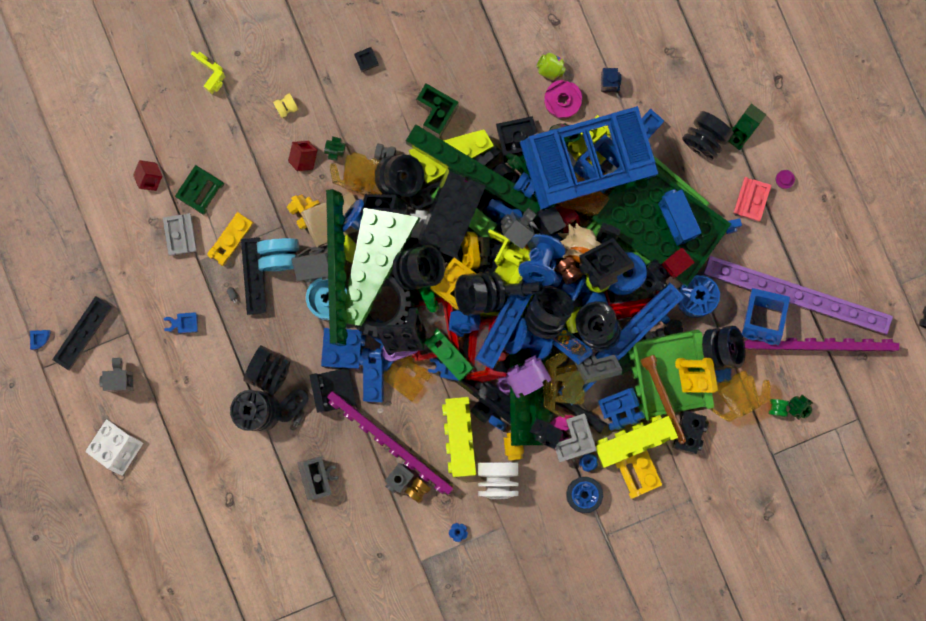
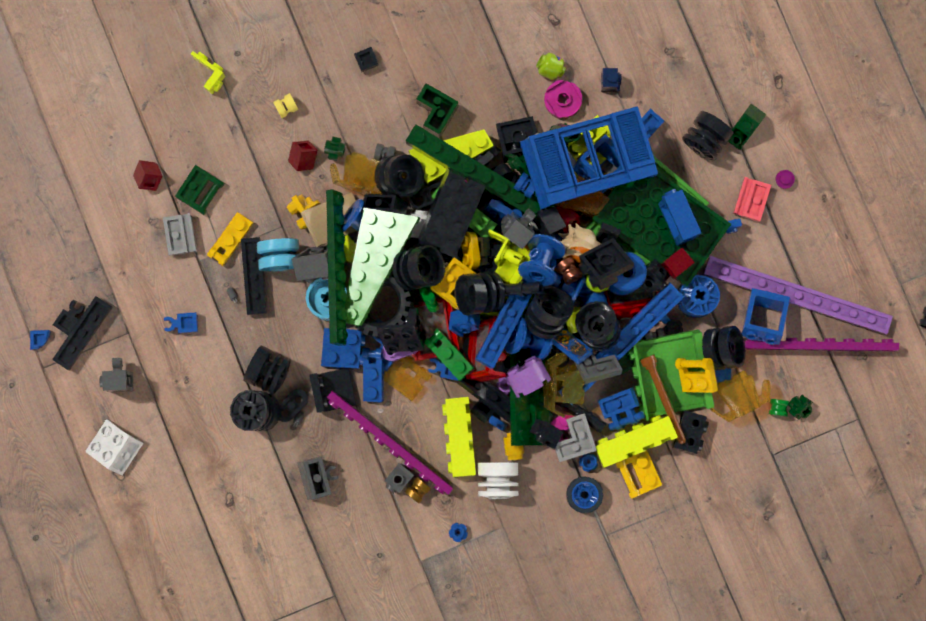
none -> black plate [53,300,85,335]

